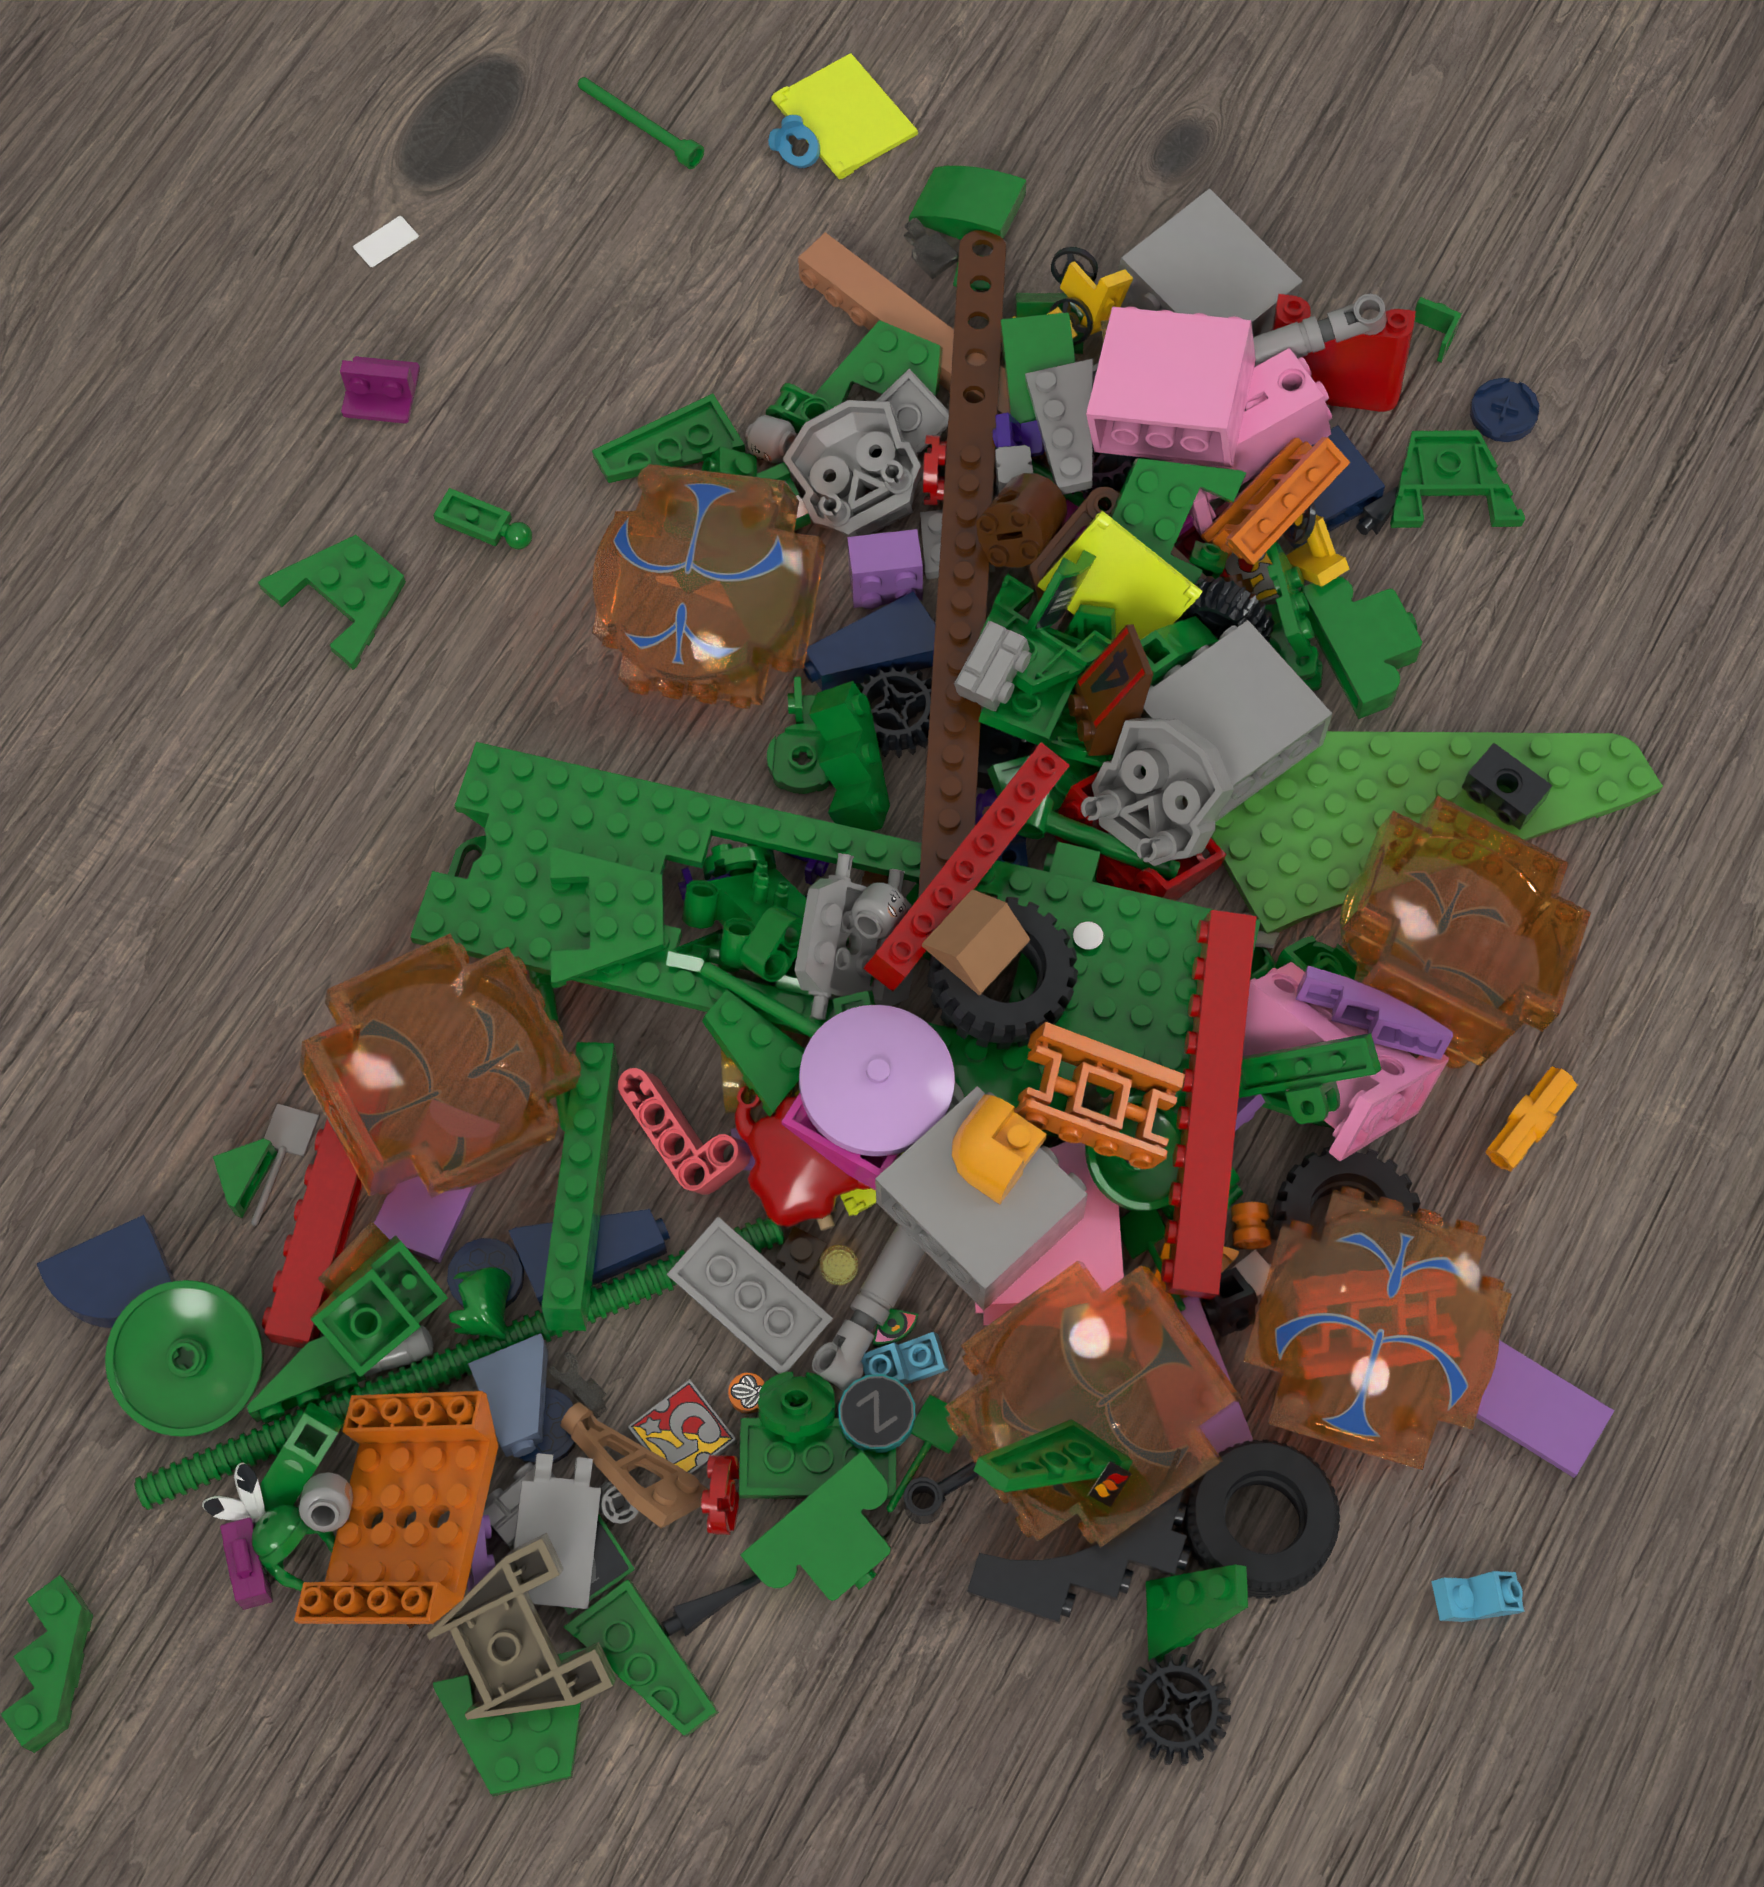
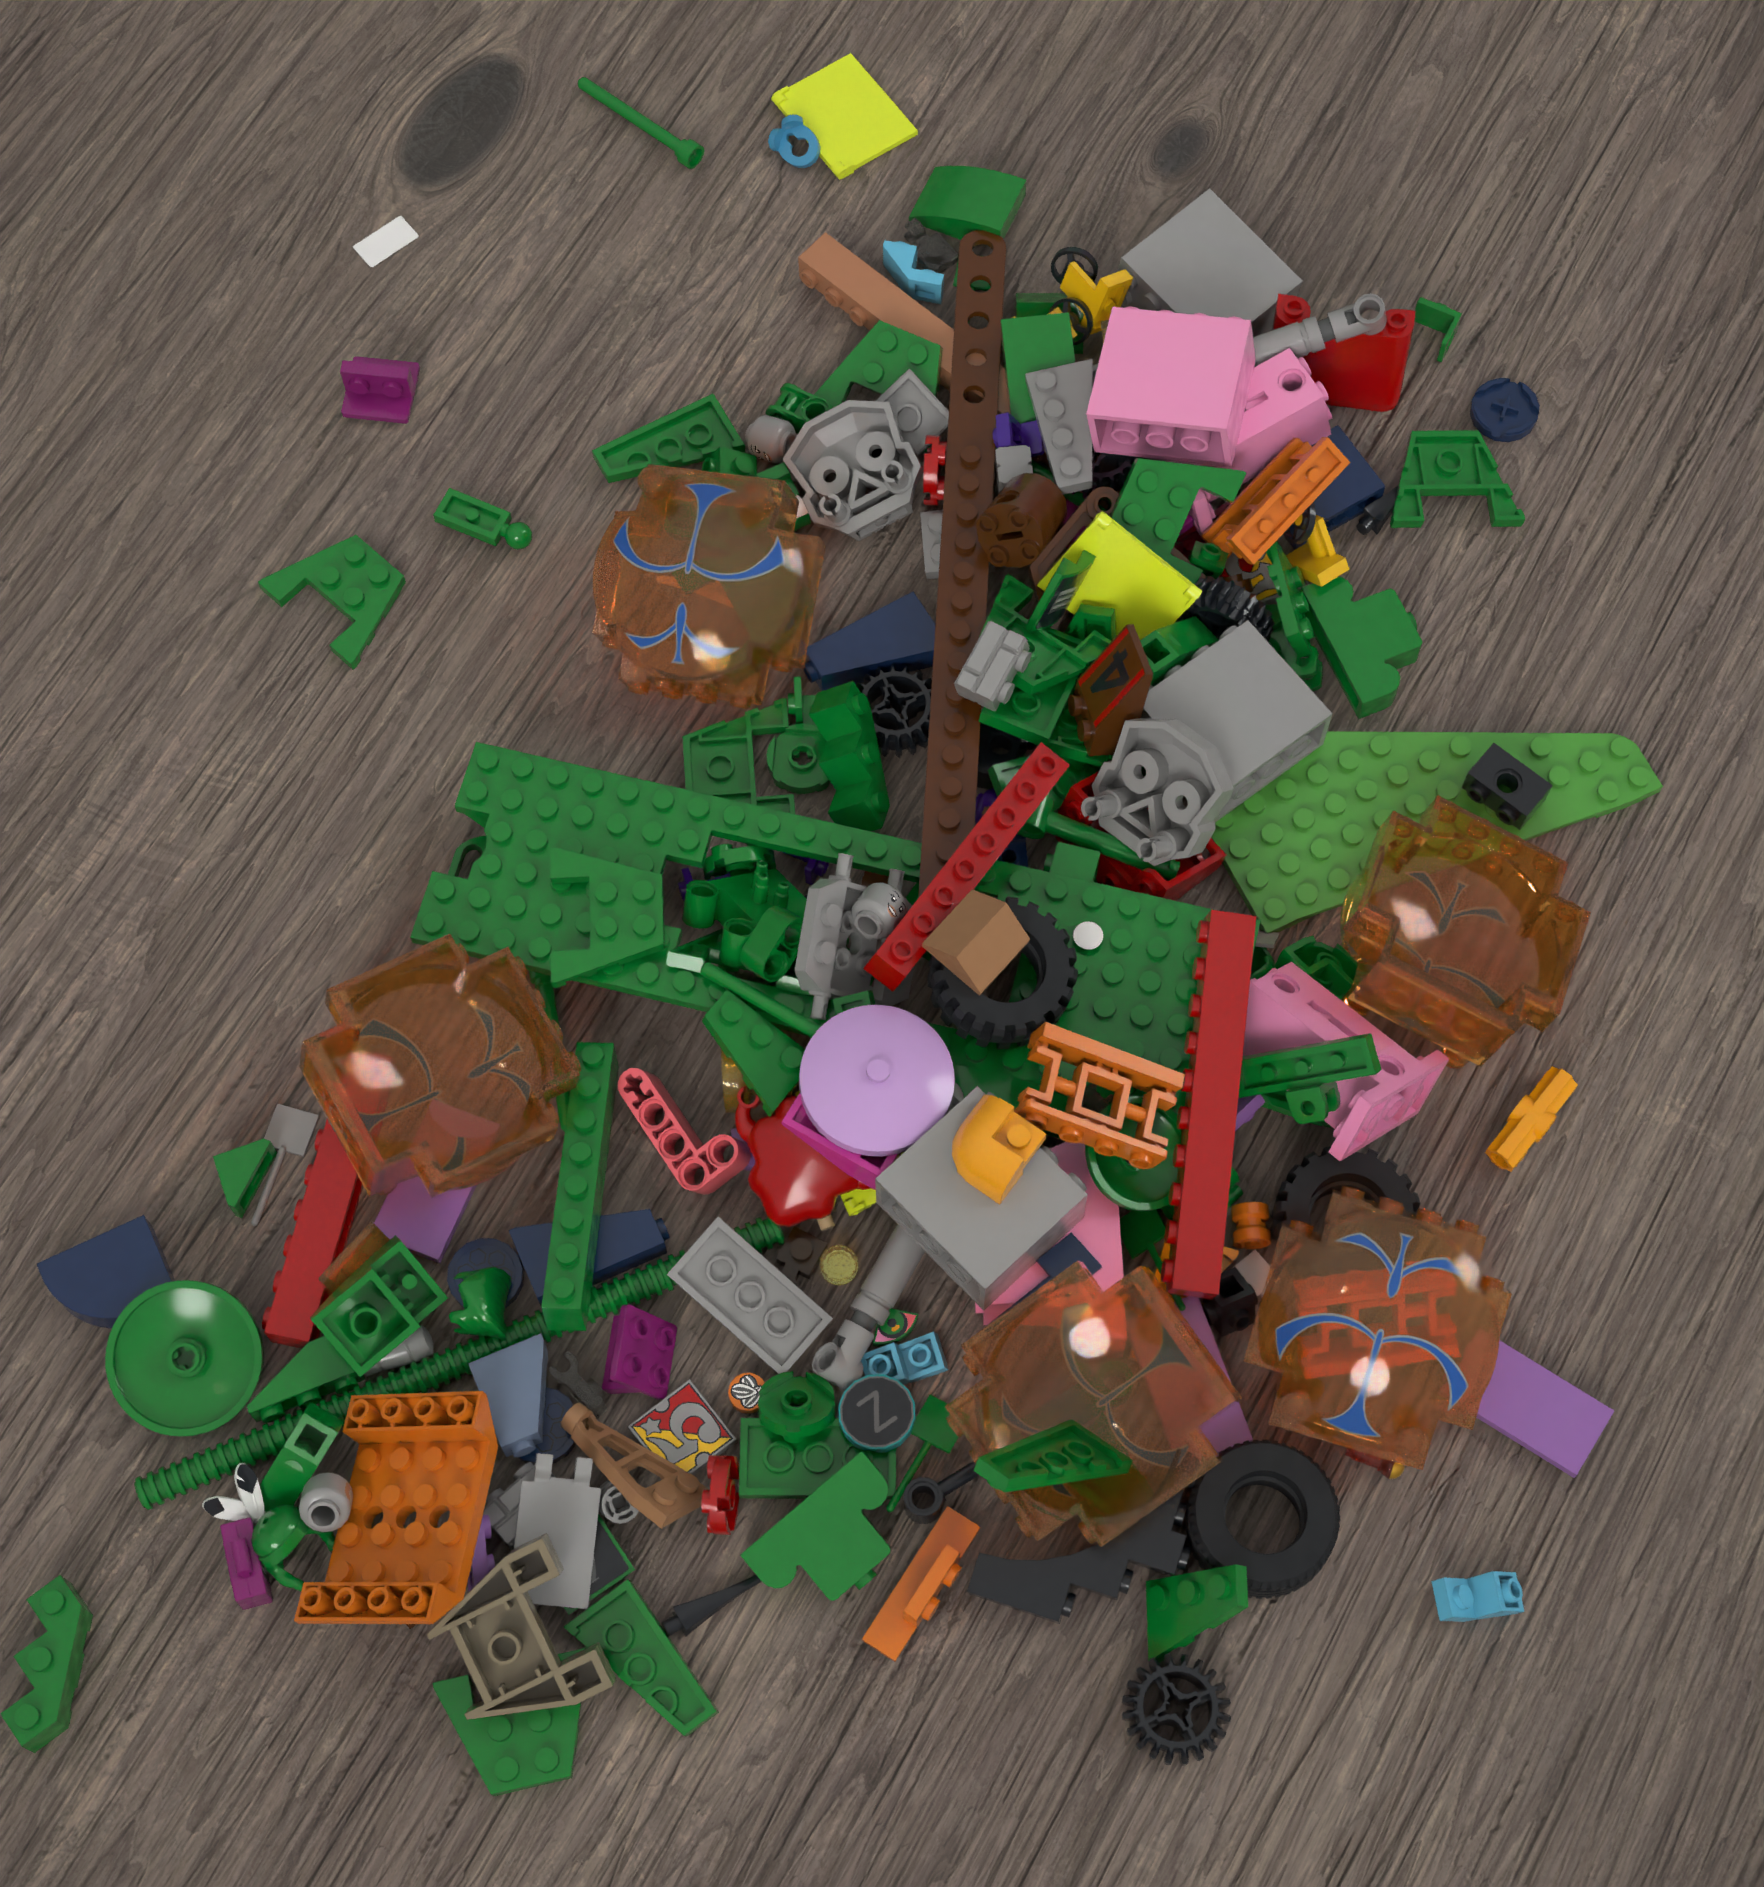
medium lavender brick [847,529,923,609] -> none
black sticker [1088,1461,1132,1507] -> none
medium lavender slope [1296,966,1453,1060] -> none
none -> magenta bracket [601,1305,677,1400]
none -> green wing [682,698,795,814]
none -> orange bracket [862,1506,981,1662]
none -> medium azure slope [883,240,944,304]
none -> dark blue piece [986,1232,1102,1332]
none -> clear red piece [1345,1444,1405,1479]

